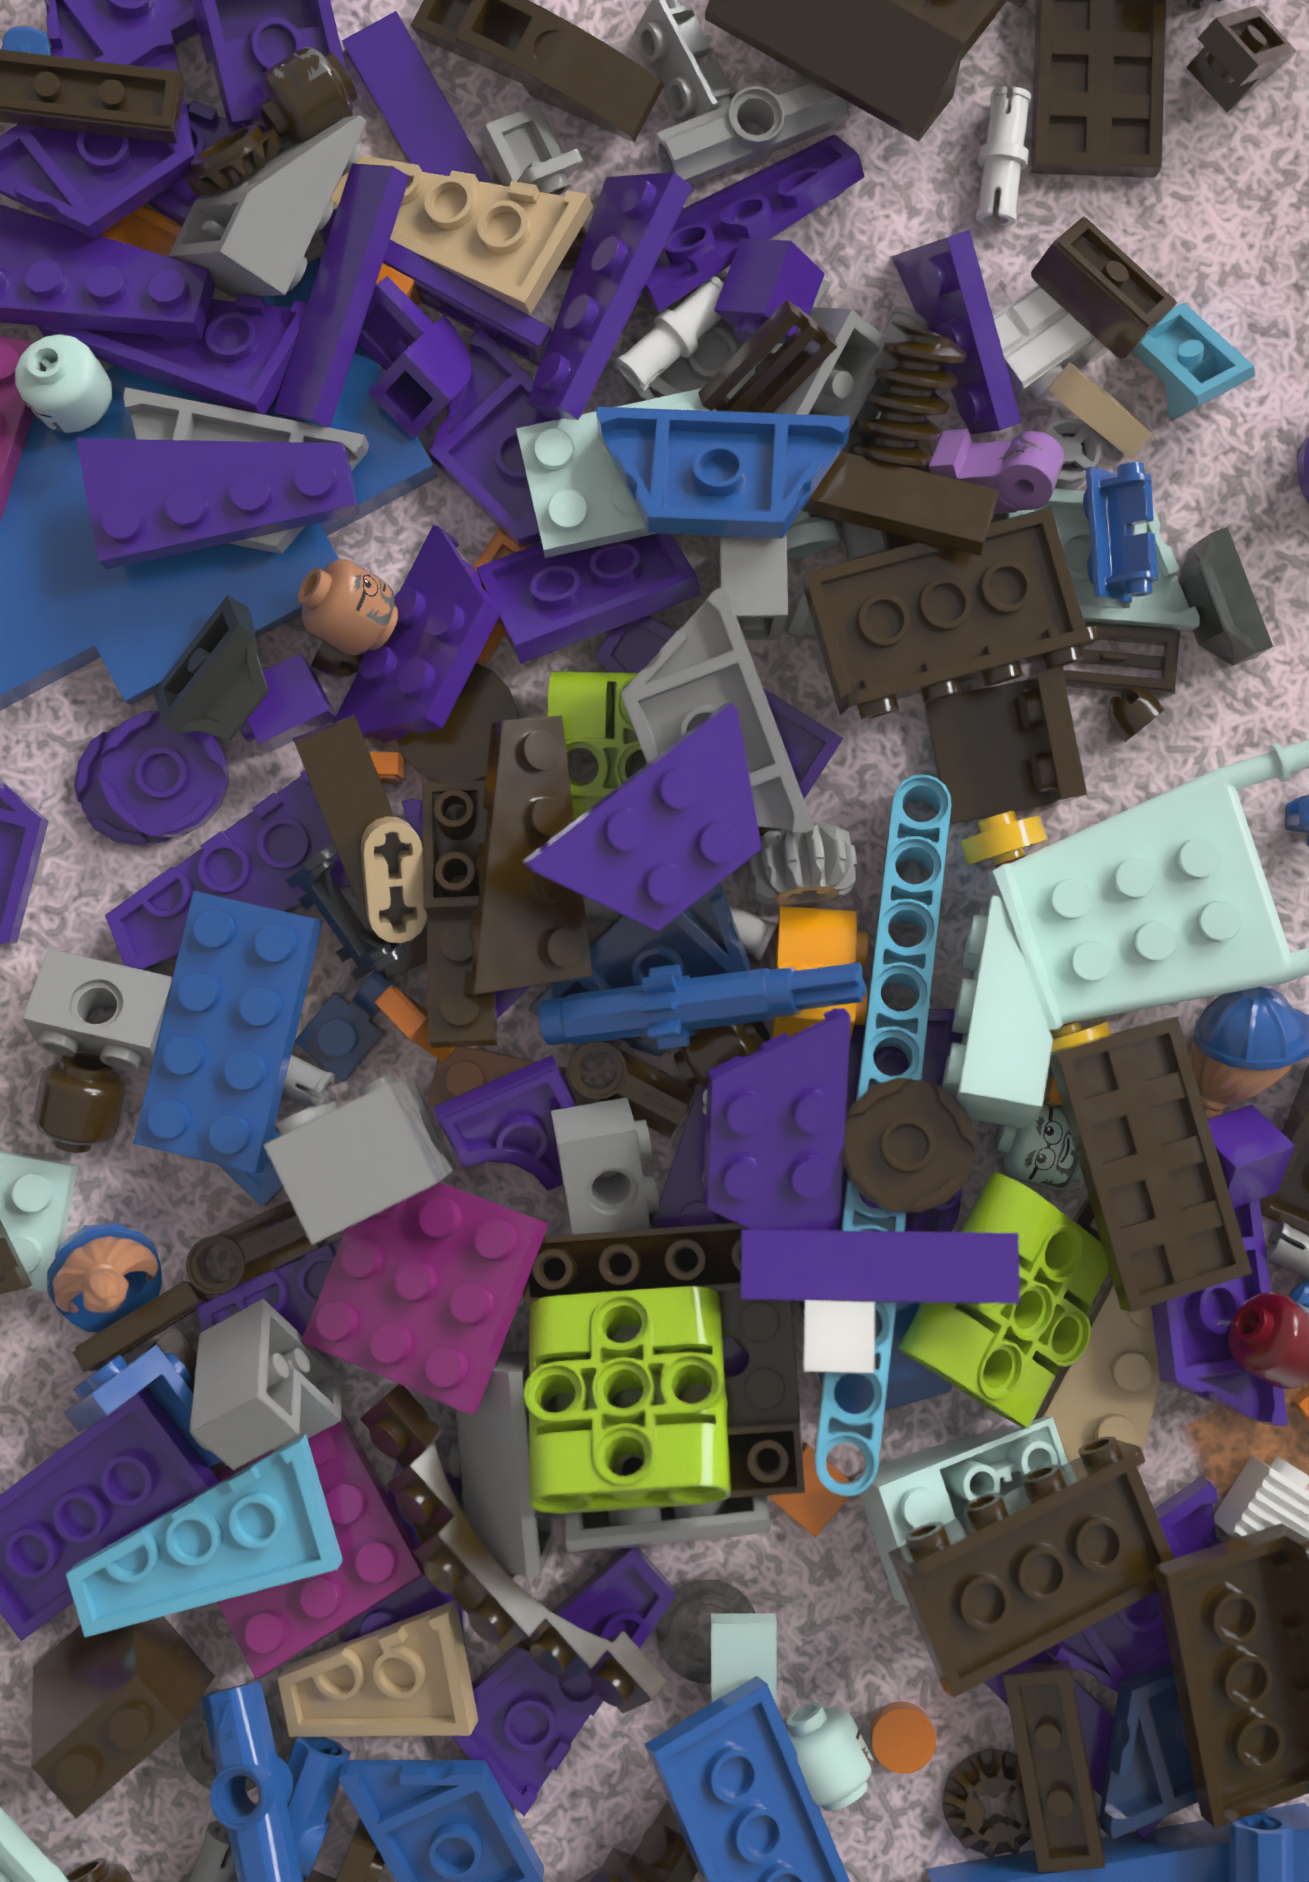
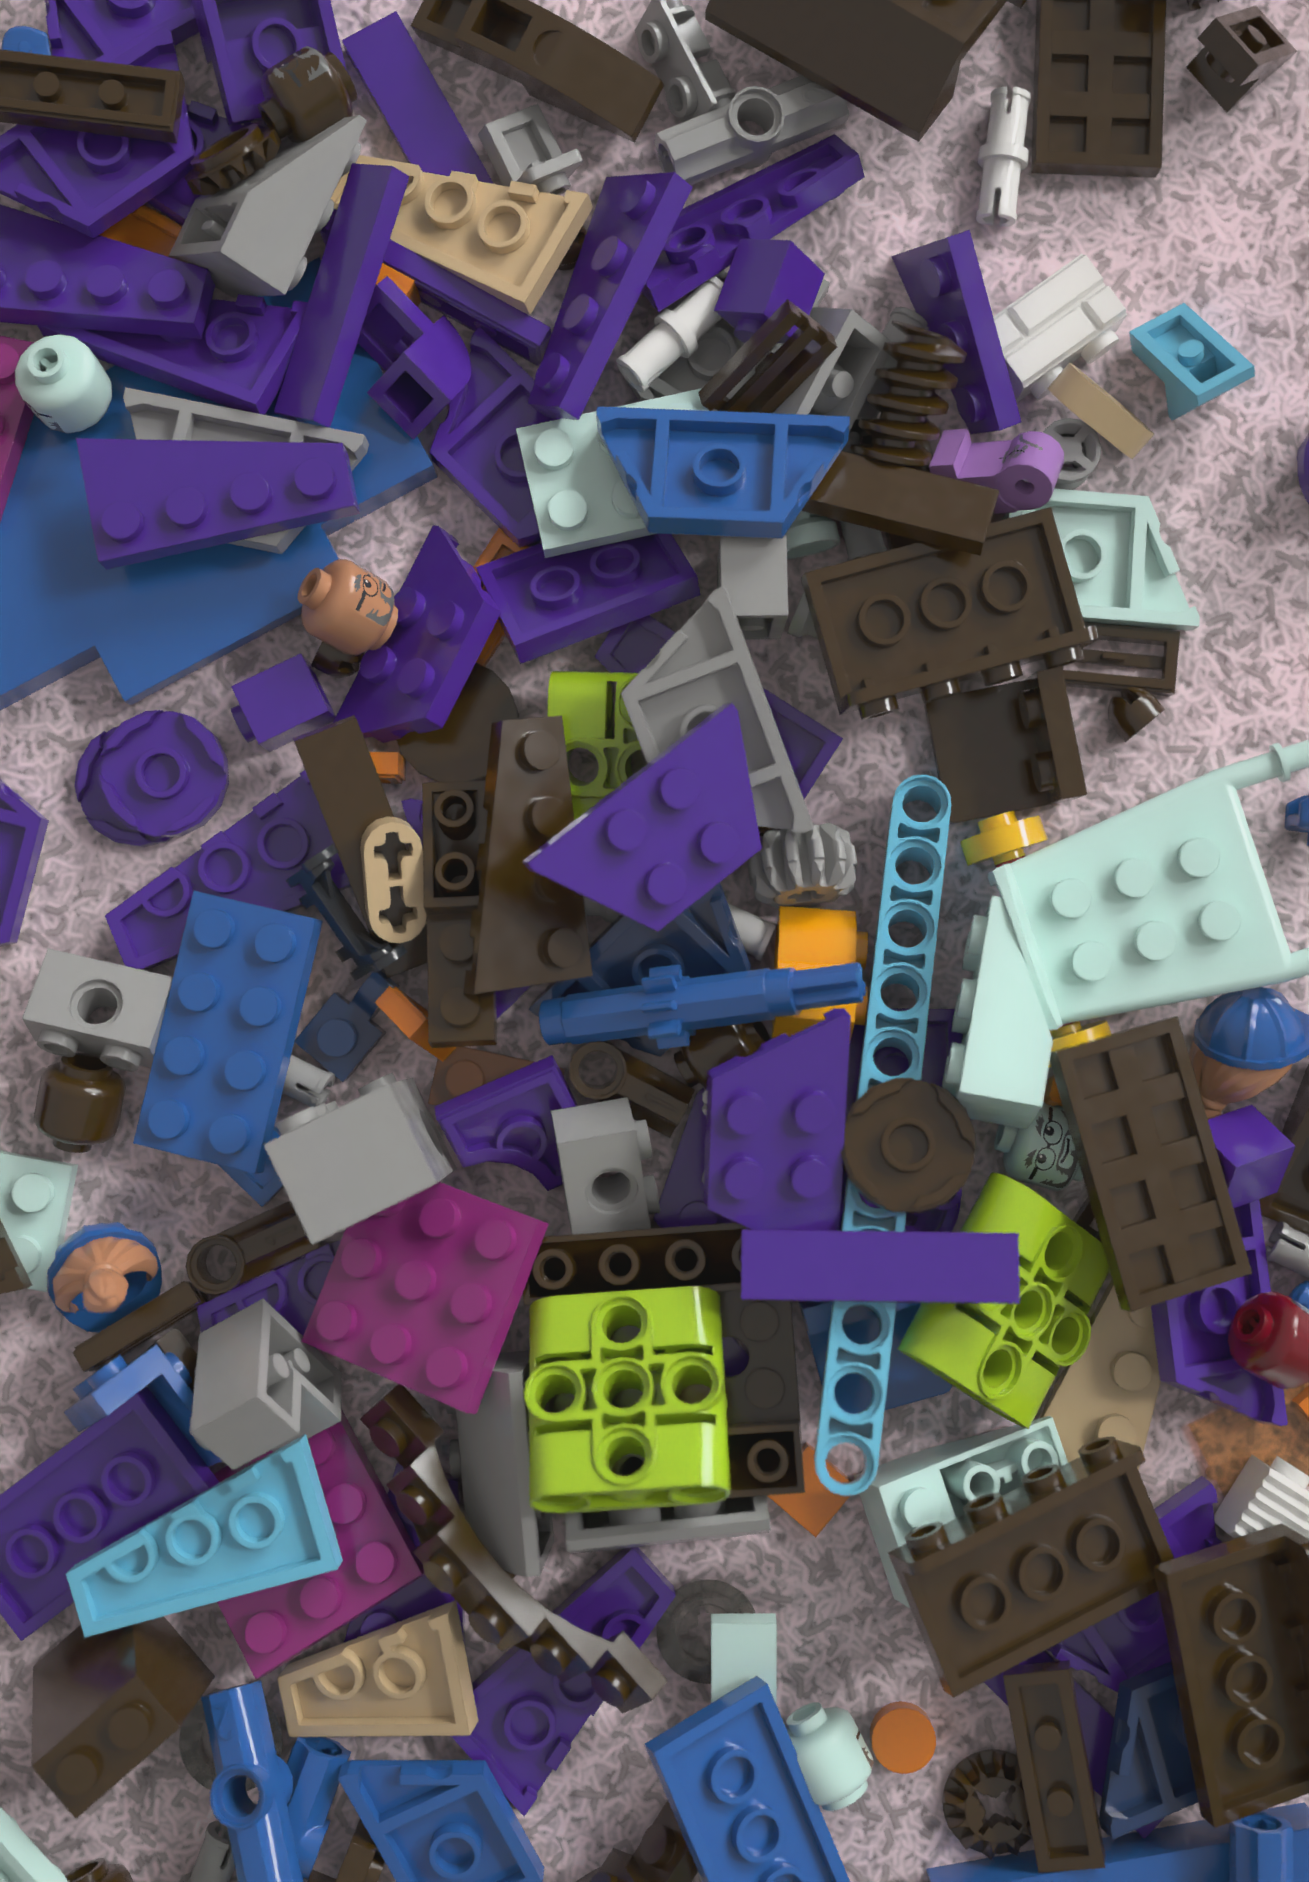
pearl dark grey slope [153,595,269,741] -> none
white tile [804,1300,874,1373] -> none
dark brown slope [1031,216,1177,359] -> none
blue hinge [1083,462,1158,603] -> none
pearl dark grey slope [1178,527,1273,666] -> none

